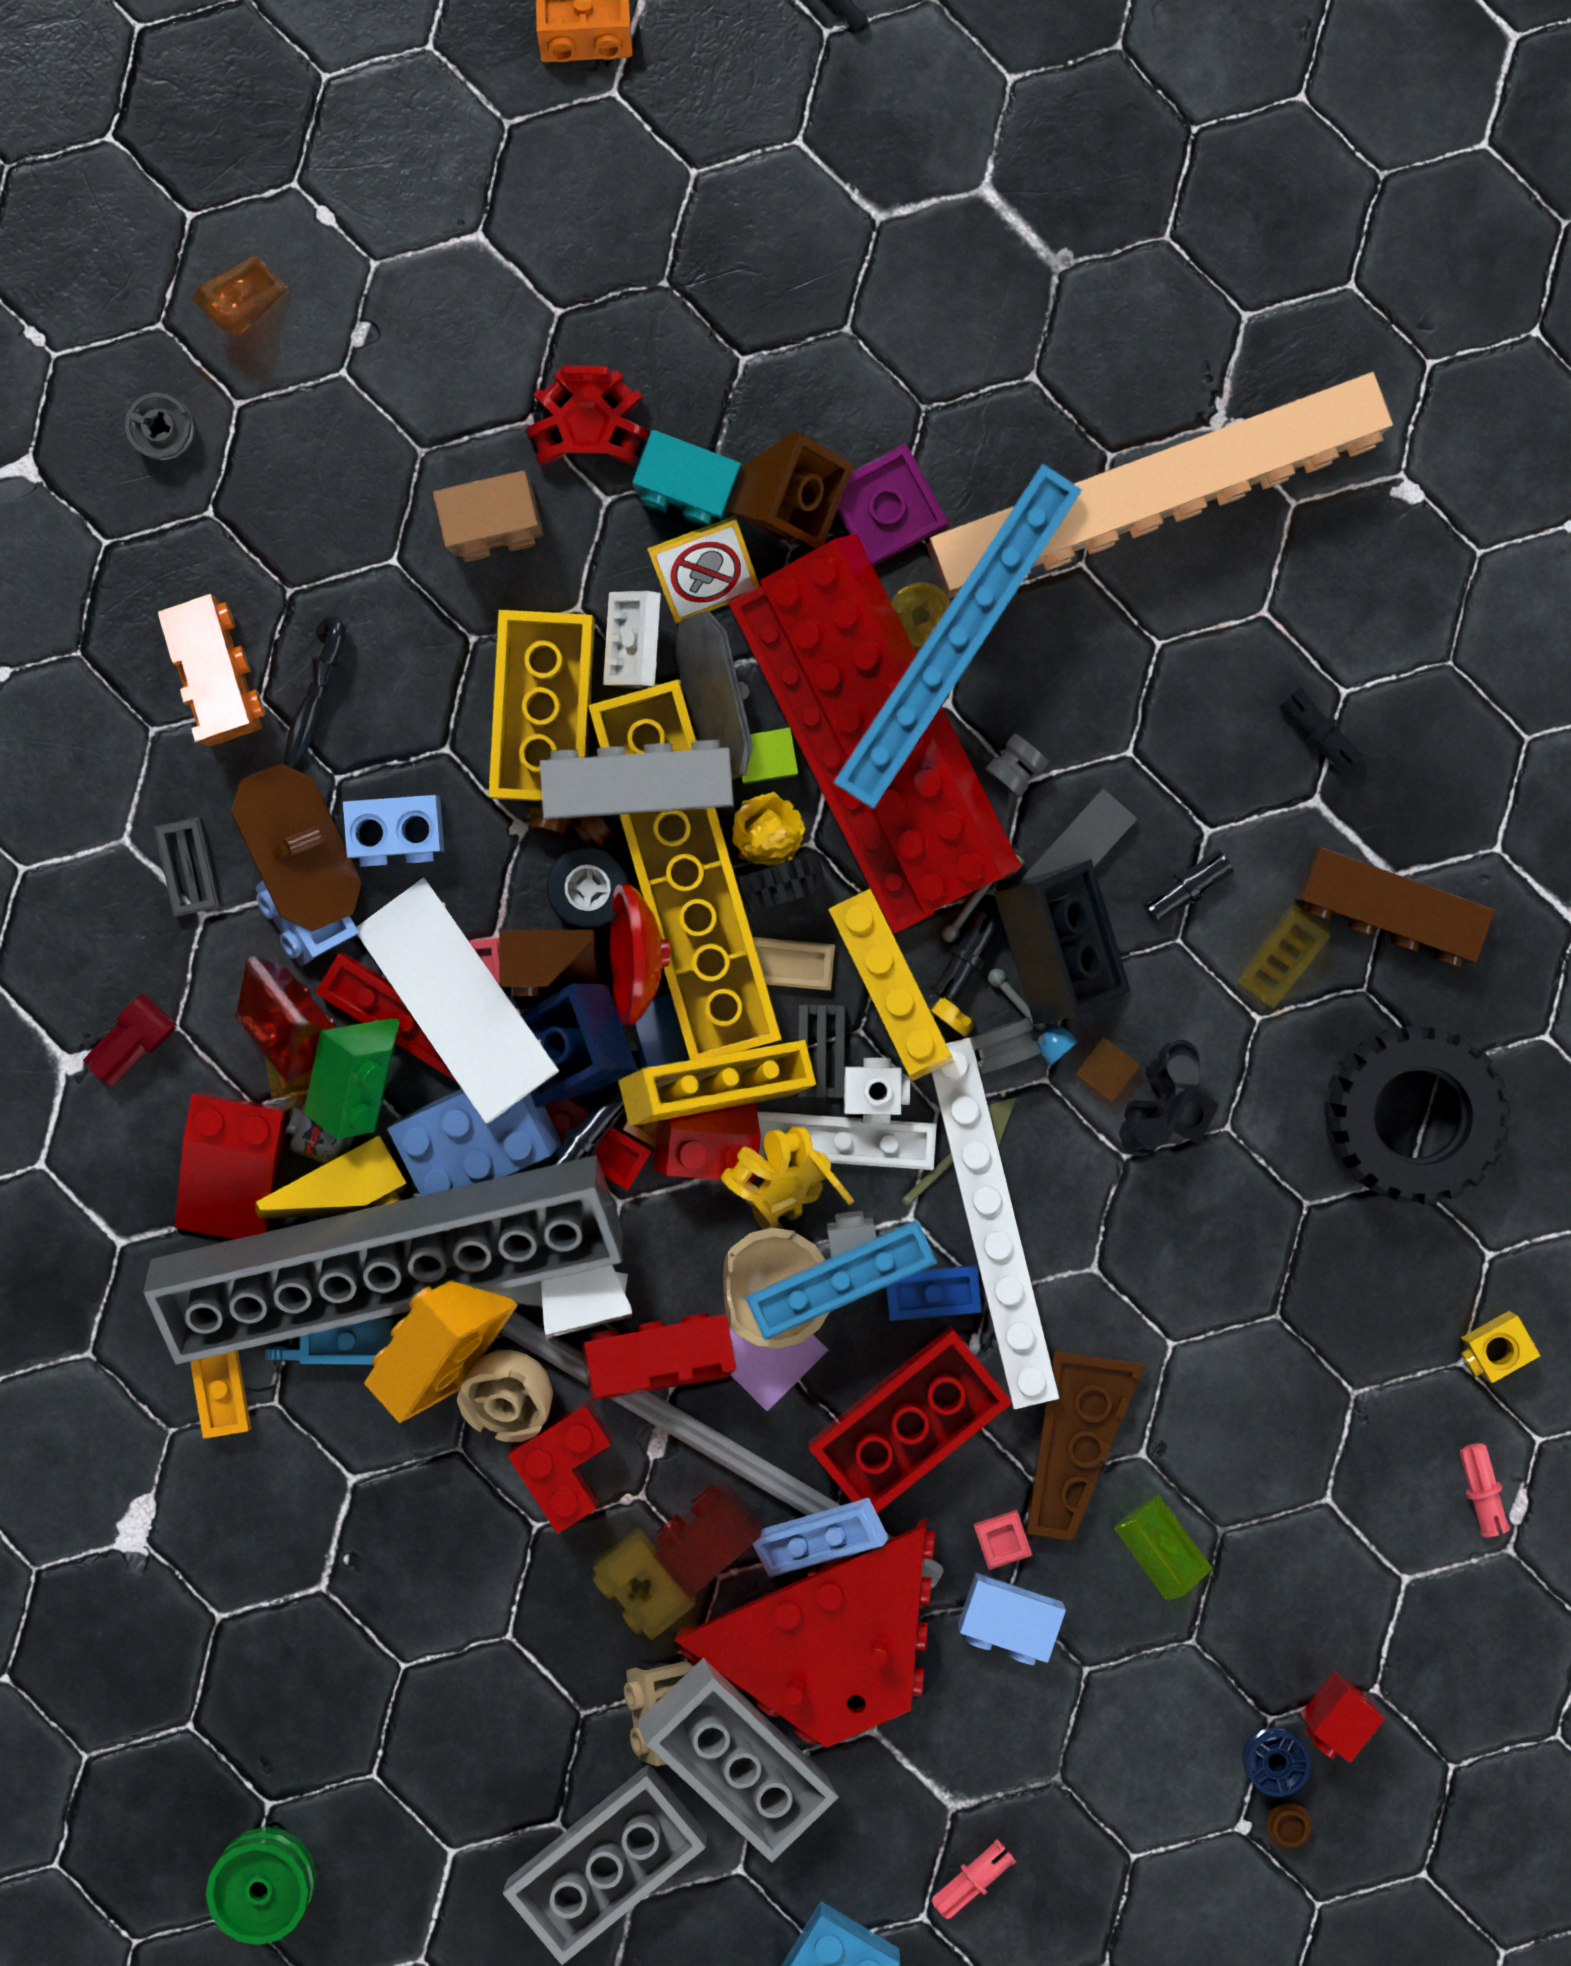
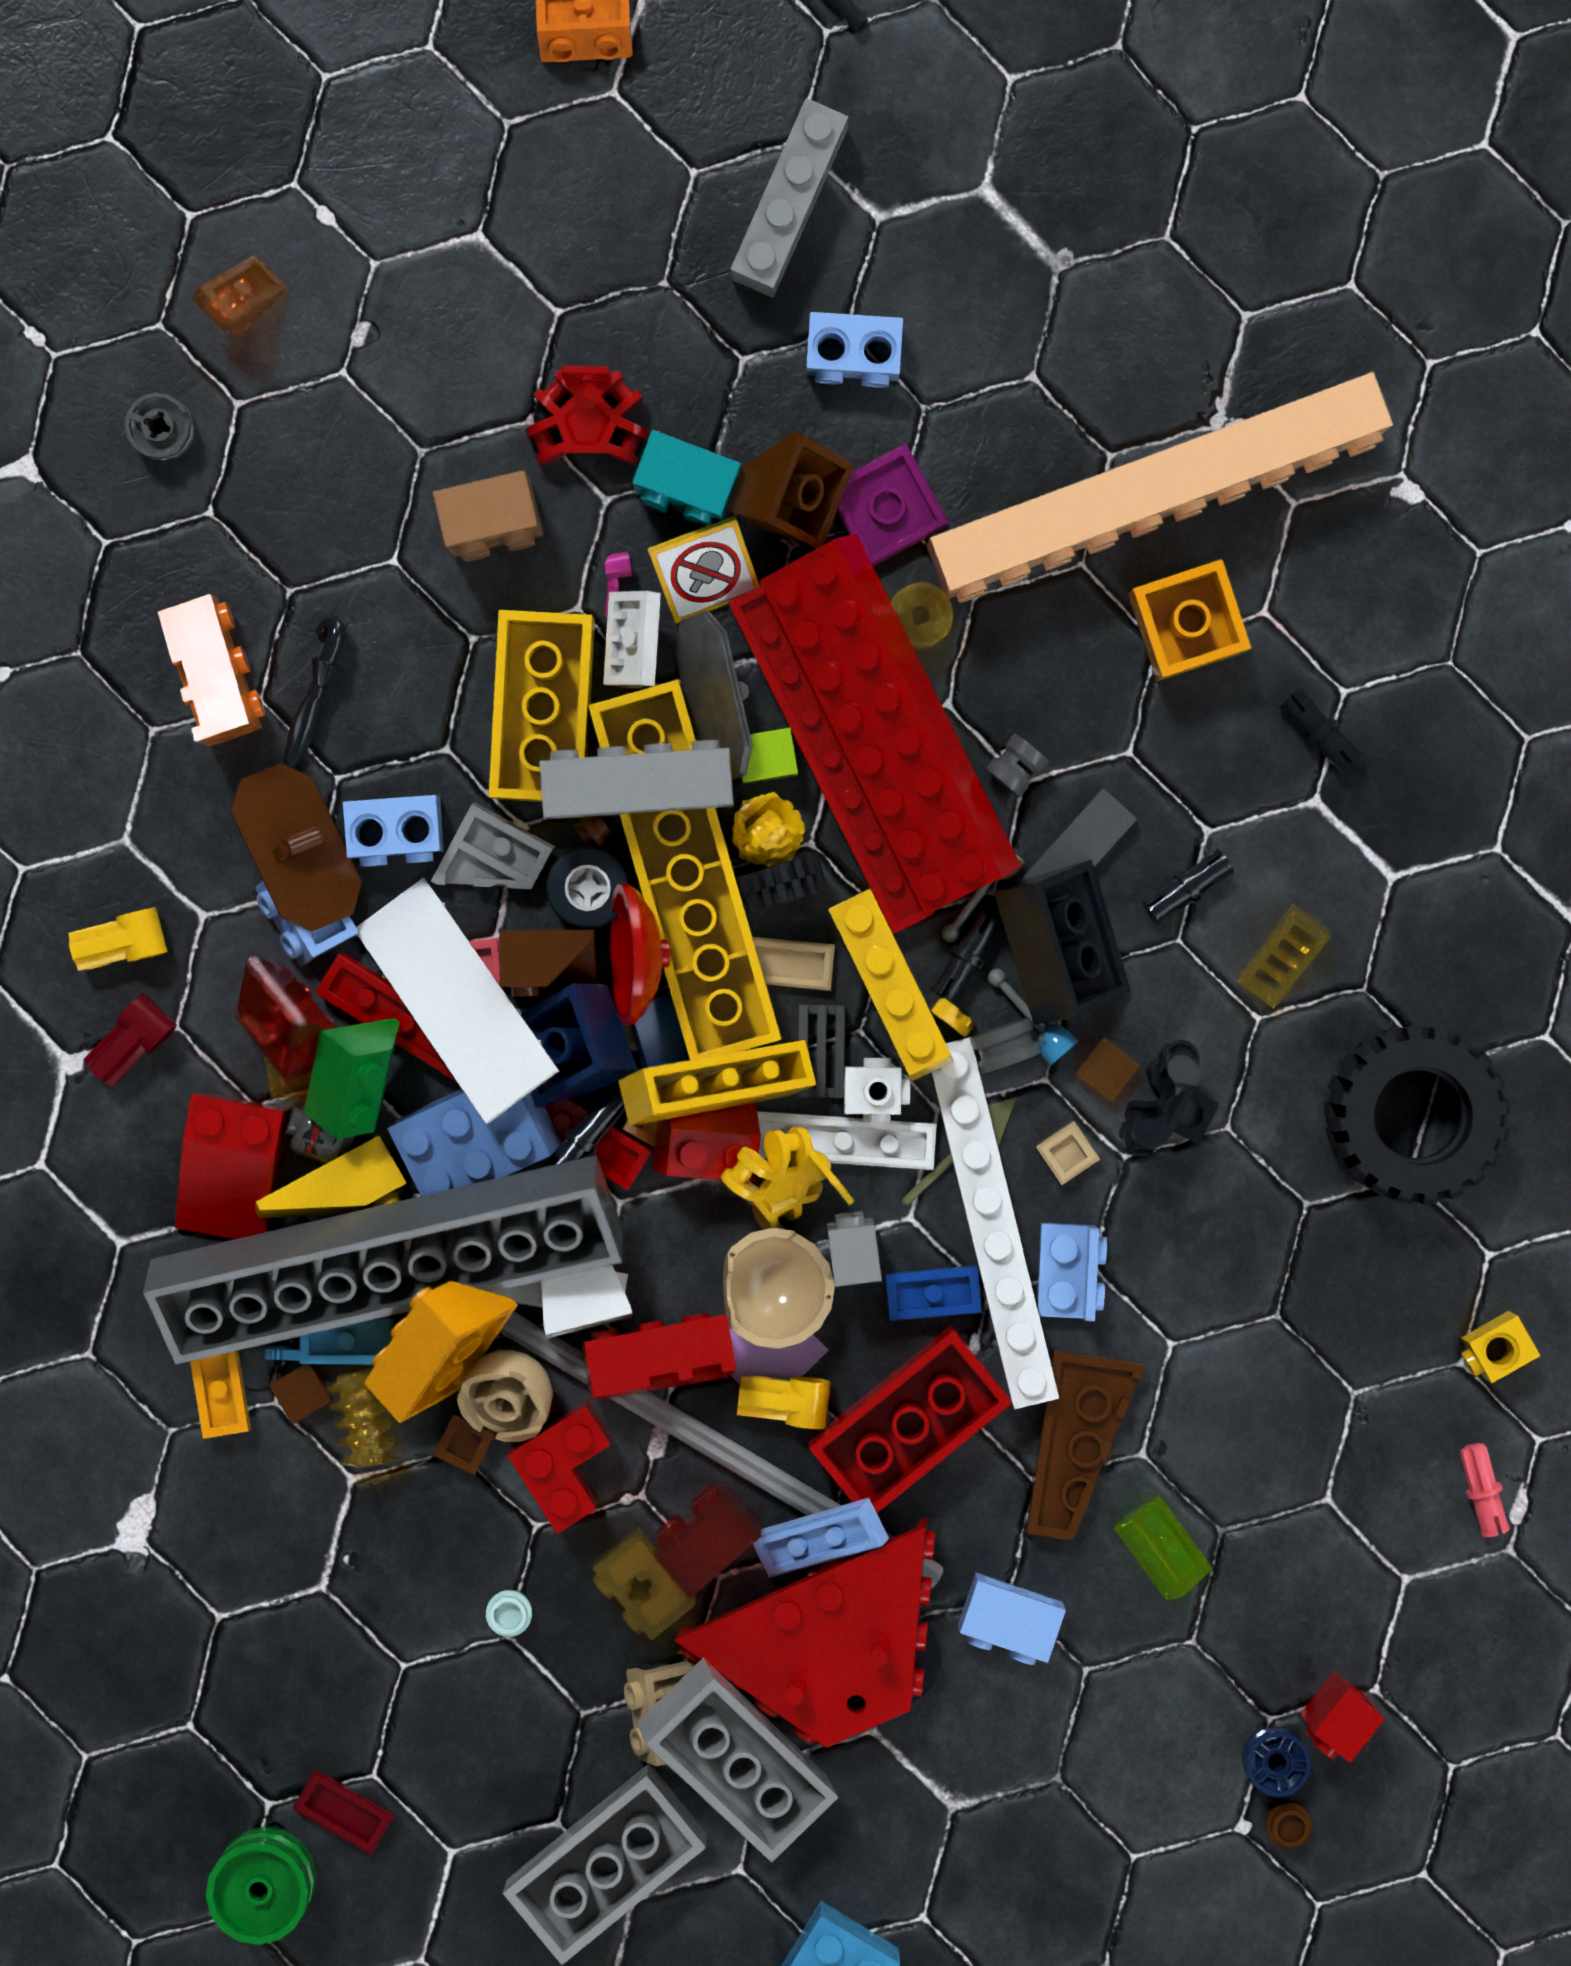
dark grey tile [154,817,221,917] -> none
reddish brown plate [526,802,573,838] -> none
dark azure tile [745,1219,937,1341] -> none
dark azure plate [834,464,1082,809] -> none
coral axle [931,1839,1017,1919] -> none
coral tile [973,1510,1033,1570] -> none
reddish brown brick [1295,847,1495,968] -> none
none -> yellow piece [68,907,168,971]
none -> reddish brown tile [269,1364,334,1425]
none -> dark red tile [292,1768,395,1855]
none -> clear yellow piece [325,1367,400,1468]
none -> light grey wing [431,802,555,889]
none -> reddish brown plate [433,1412,496,1475]
none -> light aqua plate [486,1590,532,1637]
none -> dark pink hand [605,552,632,617]
none -> light grey brick [730,98,849,298]
none -> yellow piece [737,1374,831,1429]
none -> light blue brick [806,312,903,388]
none -> tan tile [1035,1121,1100,1185]
none -> light blue bracket [1037,1223,1107,1321]
none -> light orange brick [1128,559,1251,681]

